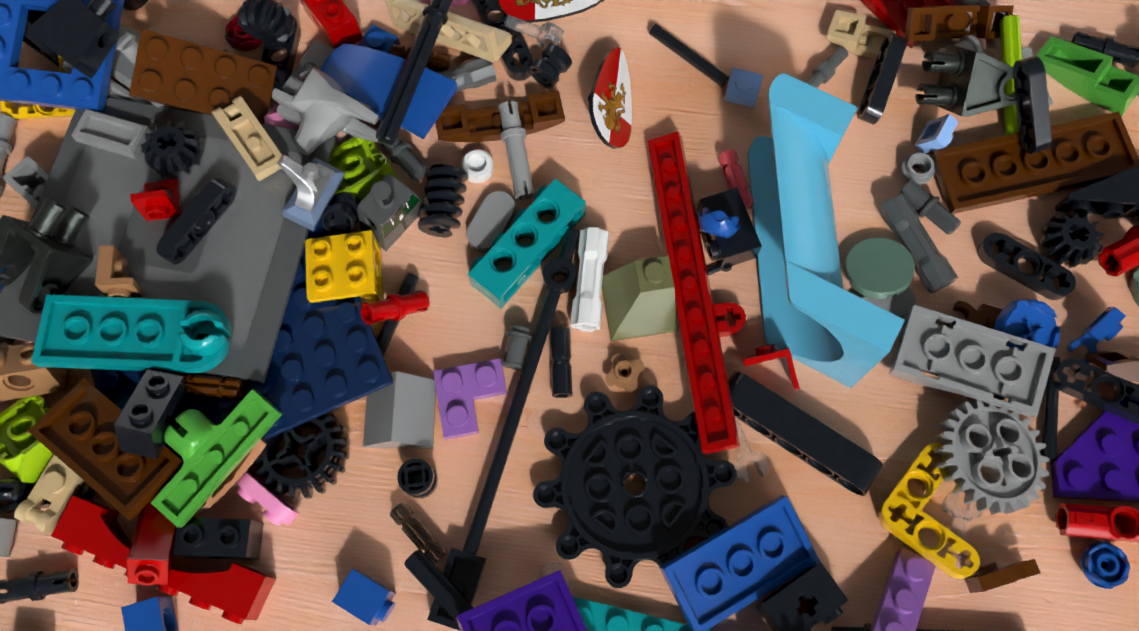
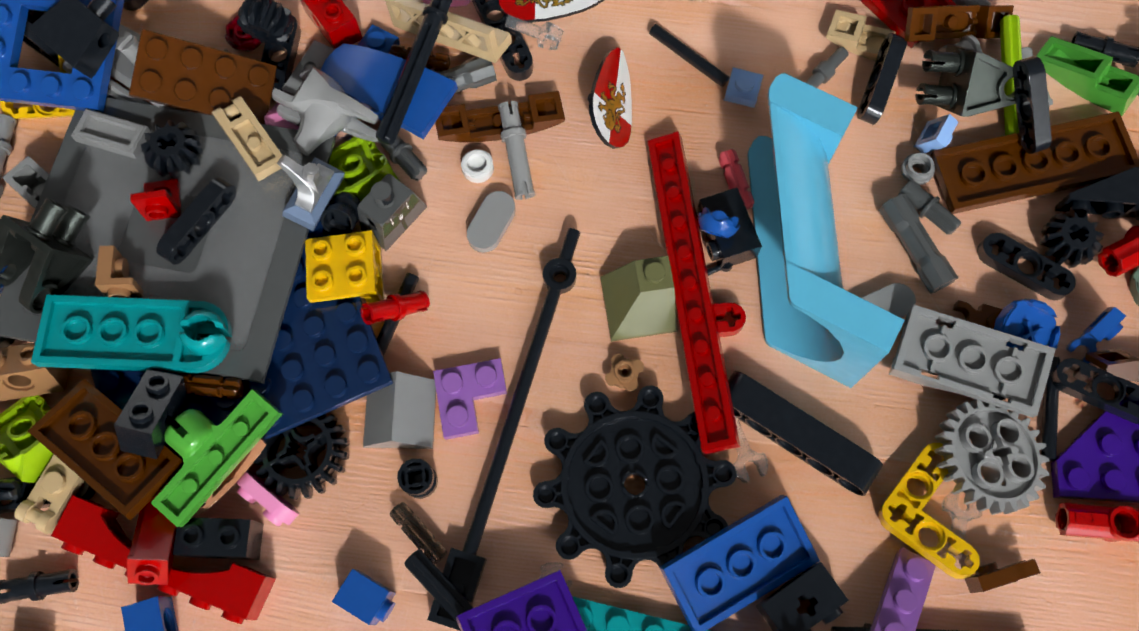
black piece [418,164,469,238] -> none
teal brick [468,178,586,309] -> none
dark grey pin [501,325,532,370] -> none
black wheel [529,43,572,89] -> none
black piece [550,327,573,398] -> none
white axle [570,227,609,332] -> none
red bracket [743,344,800,390] -> none
sand green tile [844,237,915,299] -> none
blue plate [1080,541,1130,589] -> none

